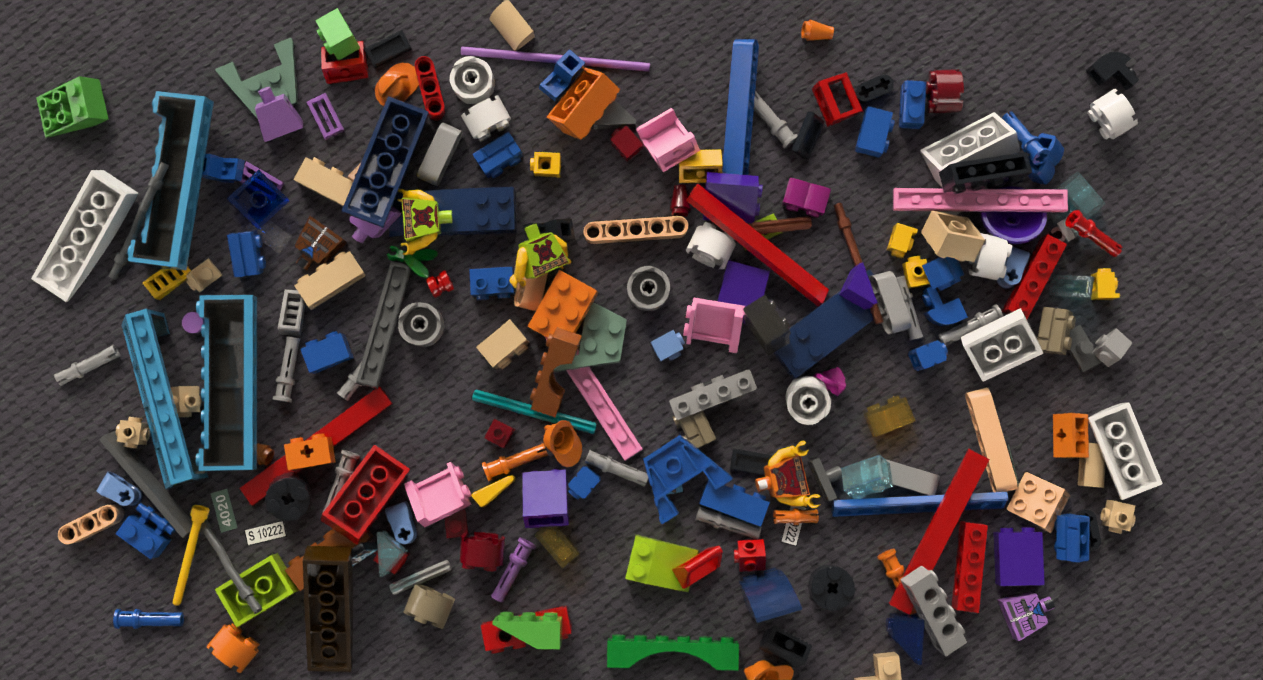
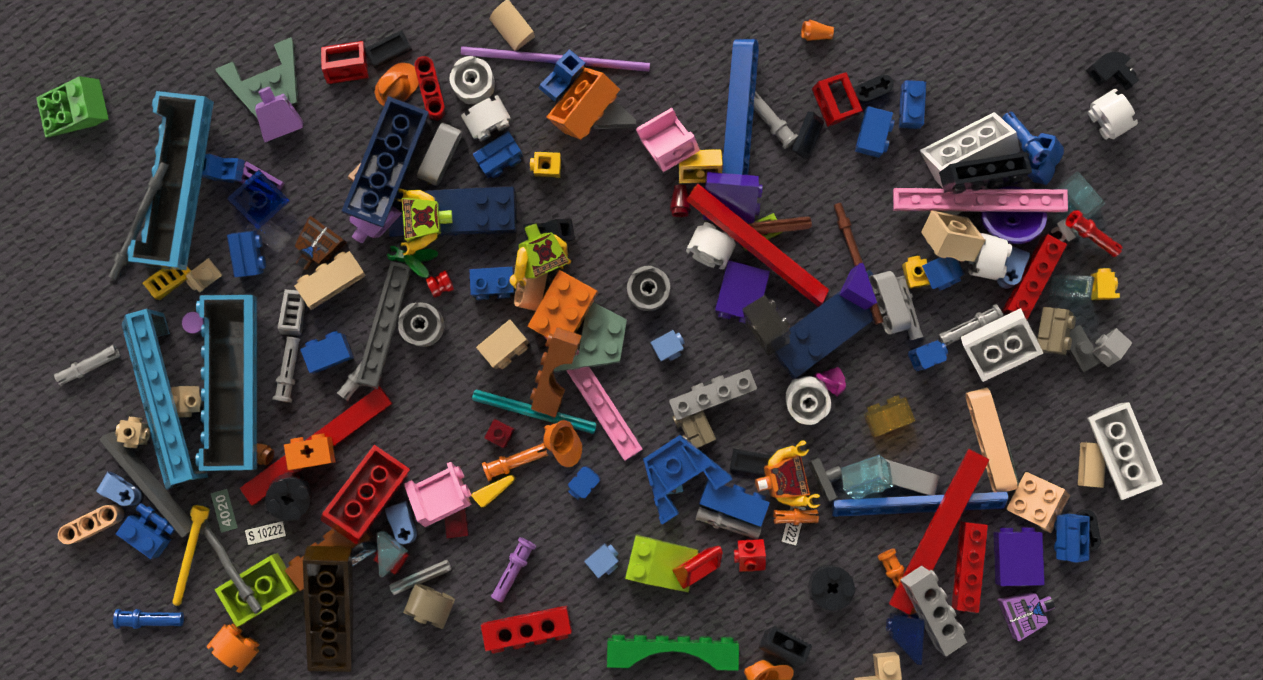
white slope [31,170,139,302] -> none
tan brick [294,157,353,206] -> none
medium lavender tile [307,93,345,140] -> none
brick [315,8,360,61] -> none
light grey pin [323,450,360,512] -> none
dark red brick [460,532,505,571] -> none
bright green slope [492,612,562,649] -> none
brick [522,469,569,528] -> none
clear yellow brick [535,526,580,568] -> none
light nougat beam [584,216,688,244] -> none
light grey pin [585,450,648,487] -> none
dark red brick [610,125,643,162] -> none
bright pink panel [683,298,745,353] -> none
dark blue slope [739,567,802,623] -> none
magenta brick [782,178,831,218] -> none
yellow brick [887,223,918,258] -> none
blue brick [922,287,968,326] -> none
dark red brick [926,69,964,114] -> none
orange brick [1053,413,1089,458] -> none
tan brick [1101,500,1135,534] -> none
none -> medium blue brick [584,543,619,578]

